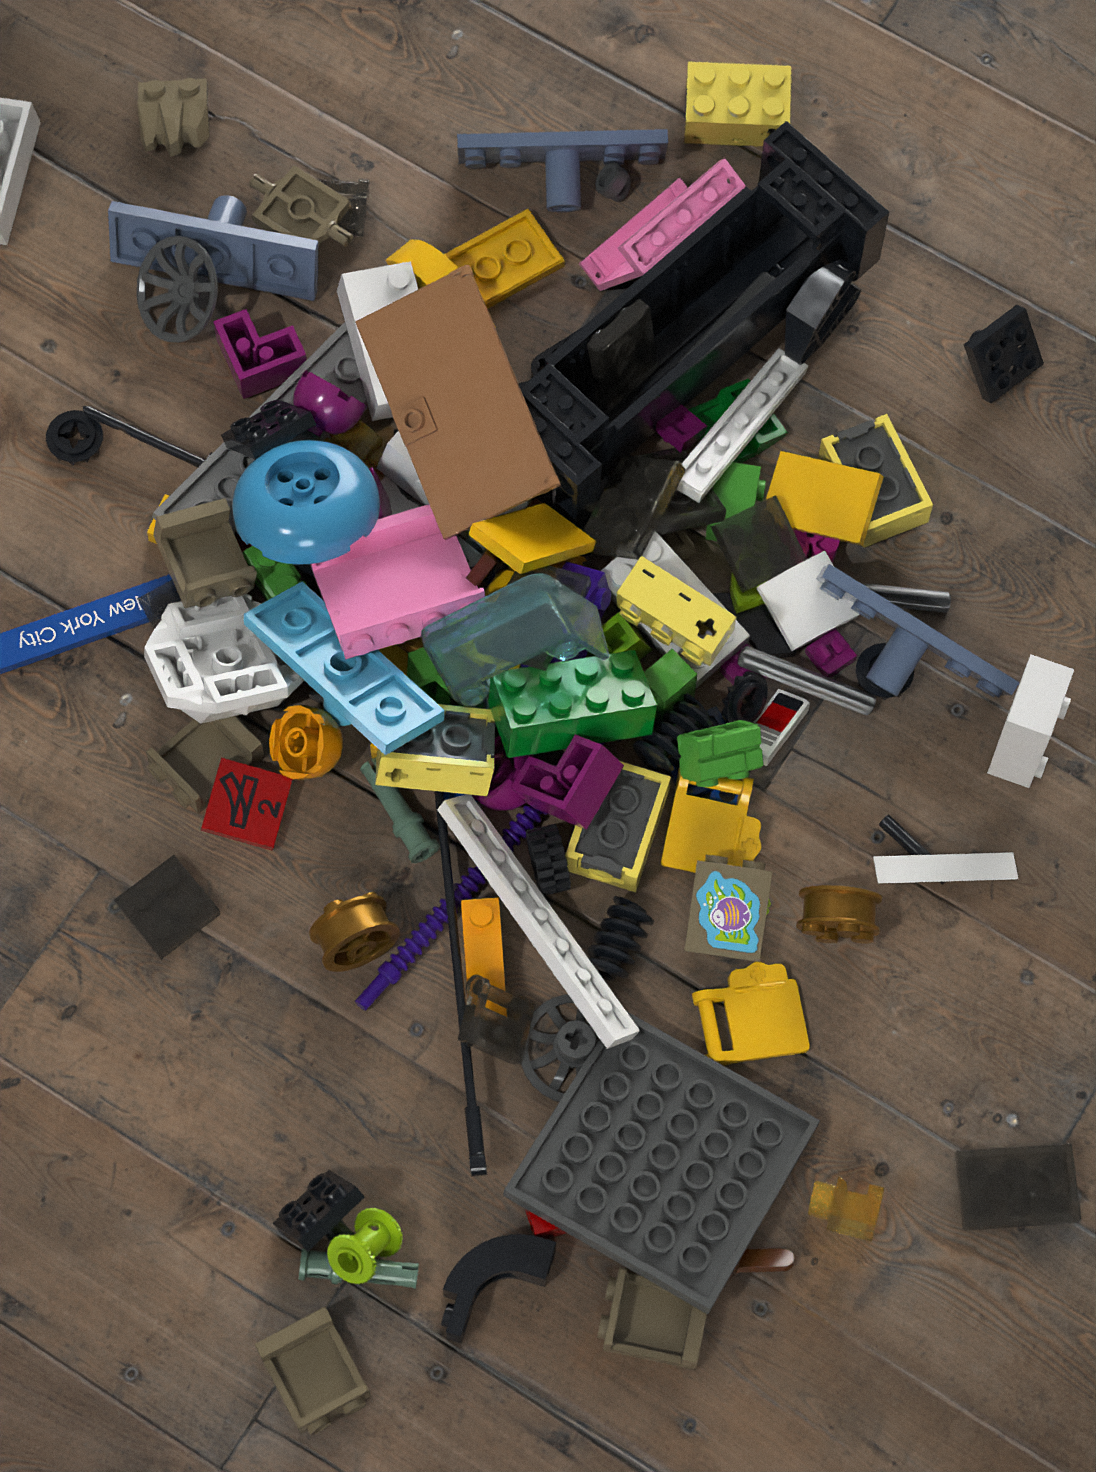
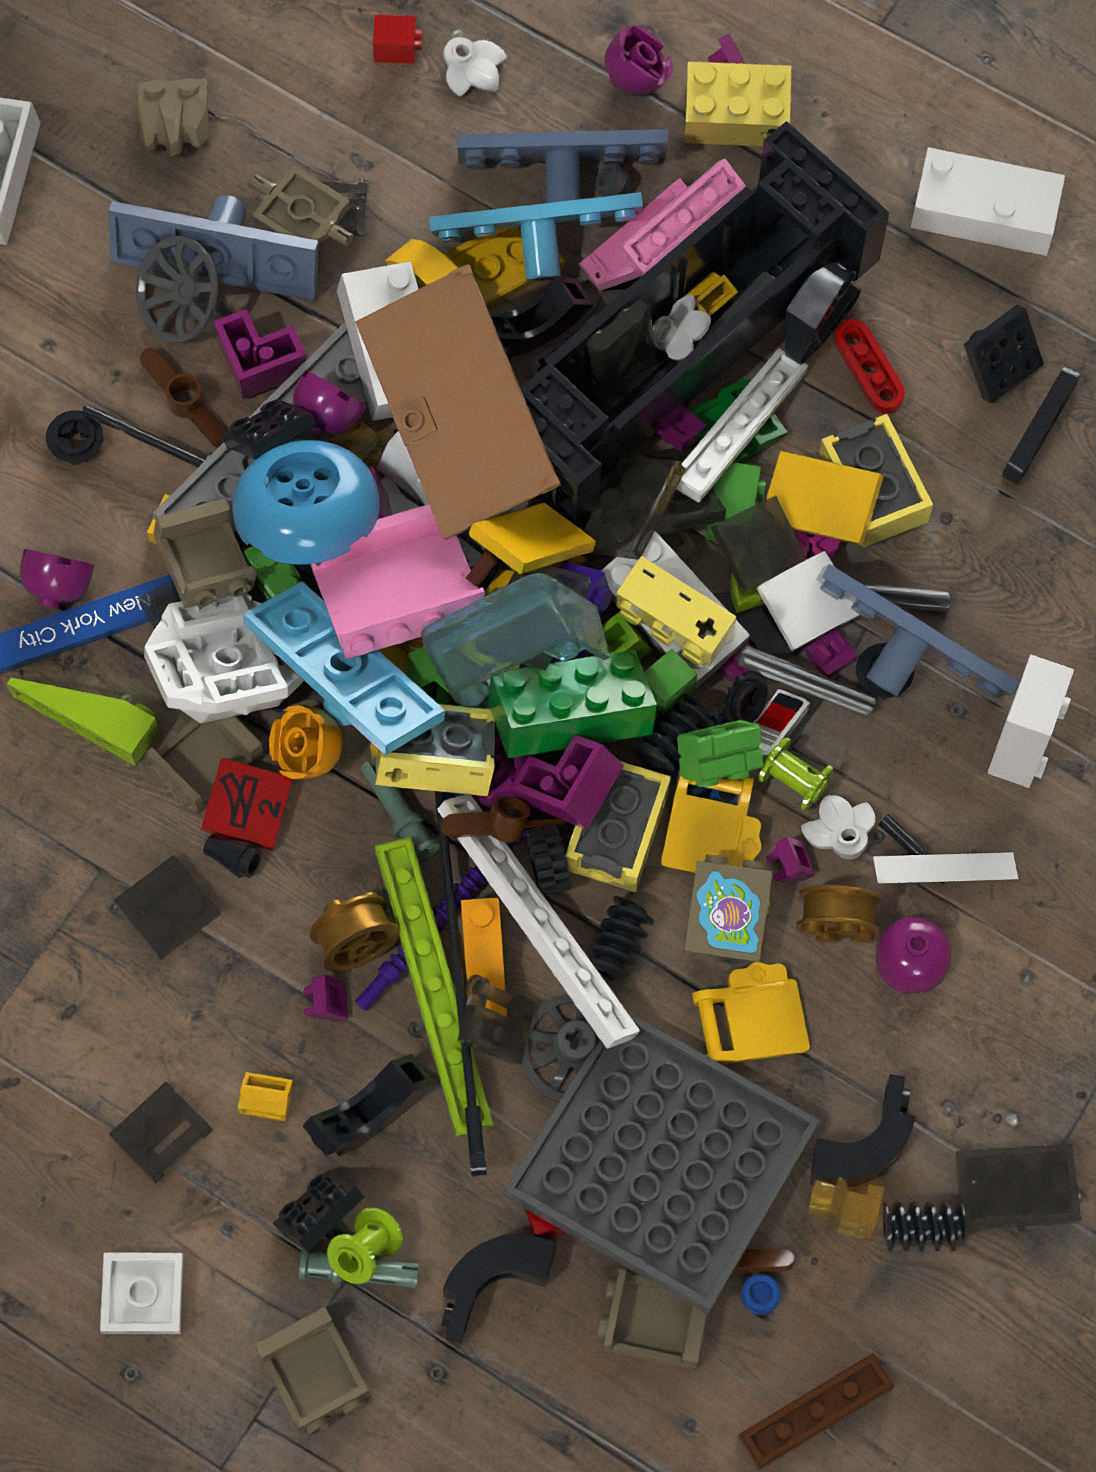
none -> lime slope [7,678,160,766]
none -> magenta cylinder [20,549,95,609]
none -> white plate [100,1253,184,1334]
none -> clear smoke plate [109,1082,213,1184]
none -> reddish brown piece [140,348,227,448]
none -> black cone [203,834,262,878]
none -> yellow piece [238,1072,293,1122]
none -> black arch [302,1053,435,1157]
none -> magenta tile [303,975,348,1022]
none -> red brick [373,14,423,64]
none -> lime tile [374,837,494,1138]
none -> medium azure plate [429,192,643,281]
none -> reddish brown piece [441,796,570,843]
none -> white plate [443,37,507,97]
none -> black arch [488,277,594,358]
none -> magenta cylinder [604,26,674,96]
none -> white plate [650,294,711,361]
none -> yellow piece [682,271,738,316]
none -> magenta tile [708,33,745,64]
none -> reddish brown tile [738,1353,894,1471]
none -> blue tile [741,1274,781,1316]
none -> lime hose [758,737,833,810]
none -> magenta tile [766,837,815,883]
none -> white plate [801,795,875,860]
none -> black arch [809,1074,915,1188]
none -> red plate [834,319,905,414]
none -> magenta cylinder [875,917,951,994]
none -> black piece [883,1201,966,1252]
none -> white brick [910,148,1065,256]
none -> black beam [1002,365,1081,485]

